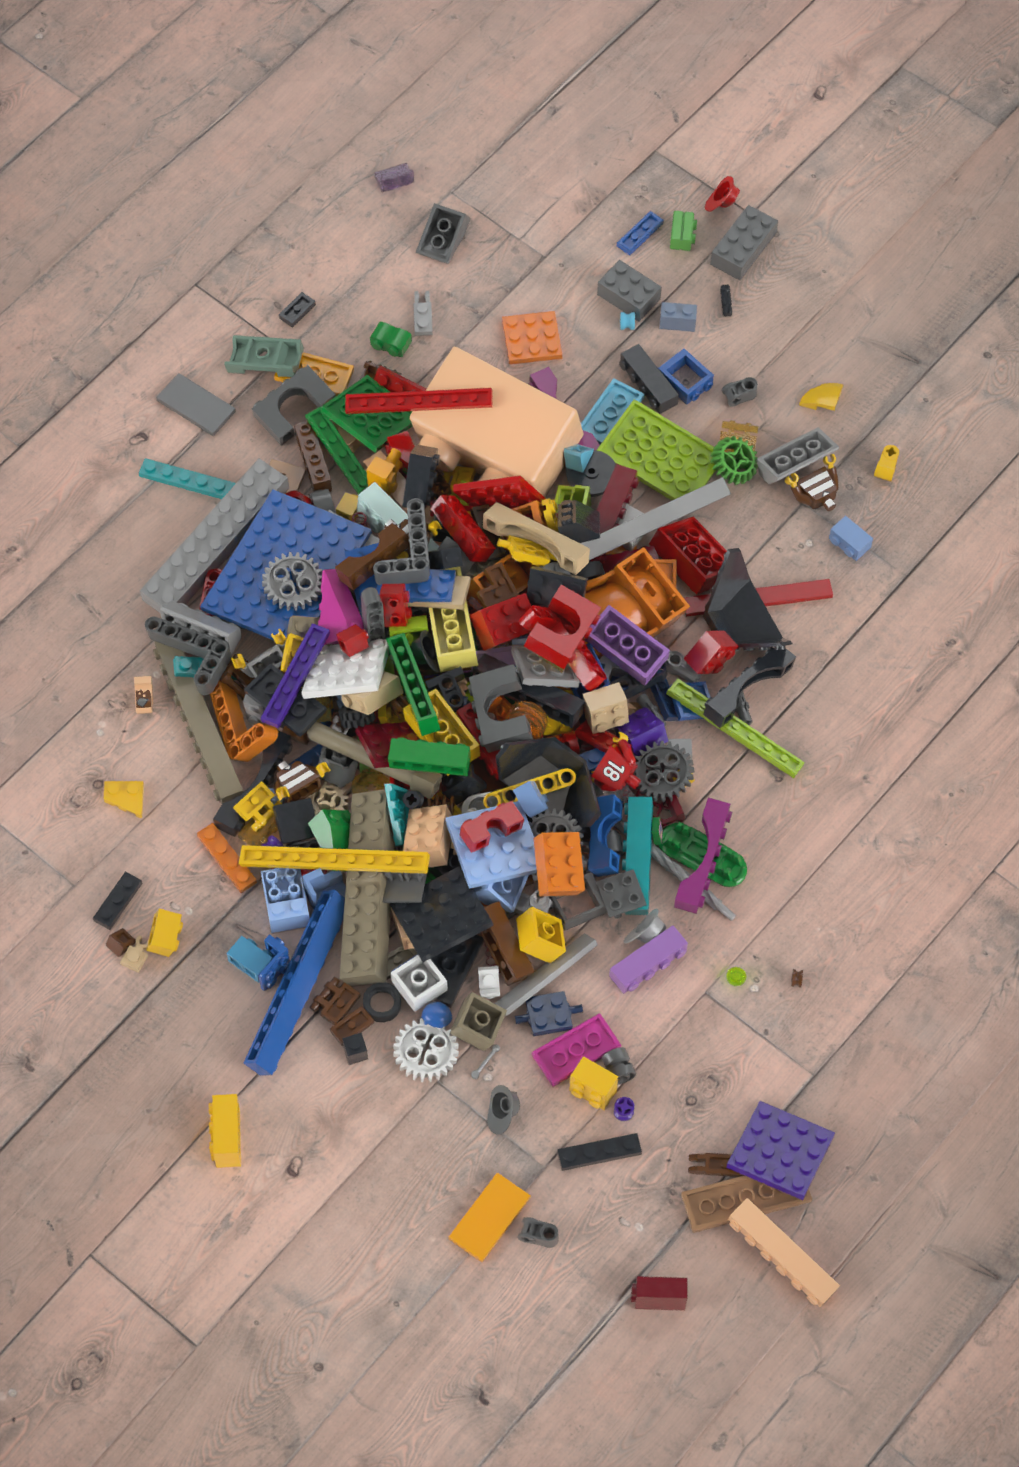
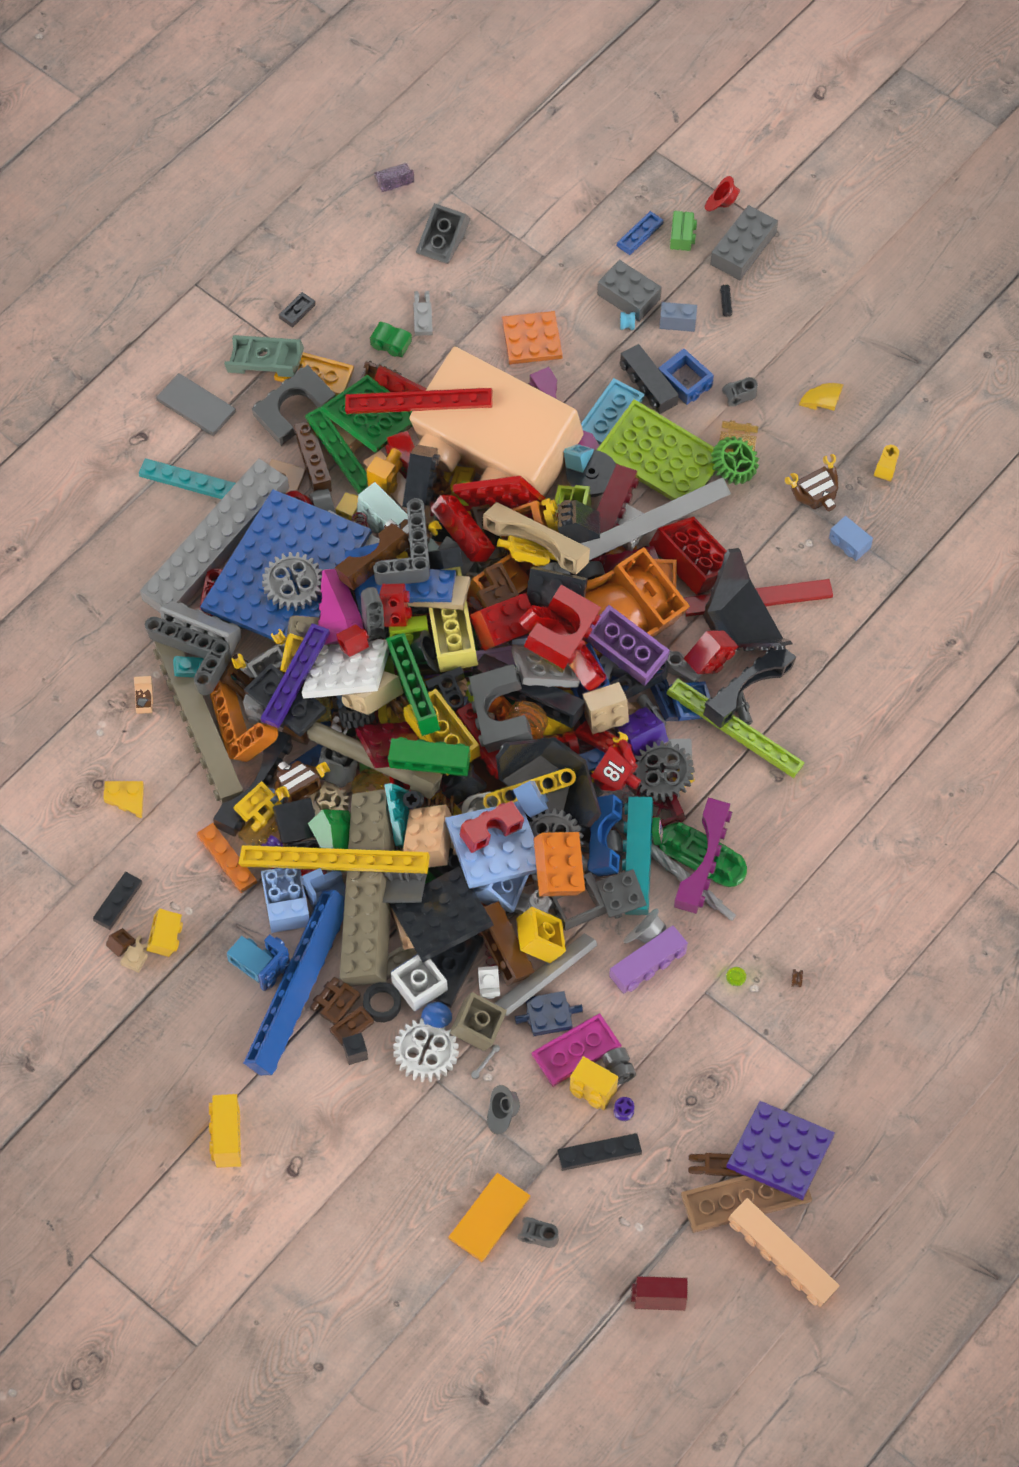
light grey slope [757,427,839,484] -> none

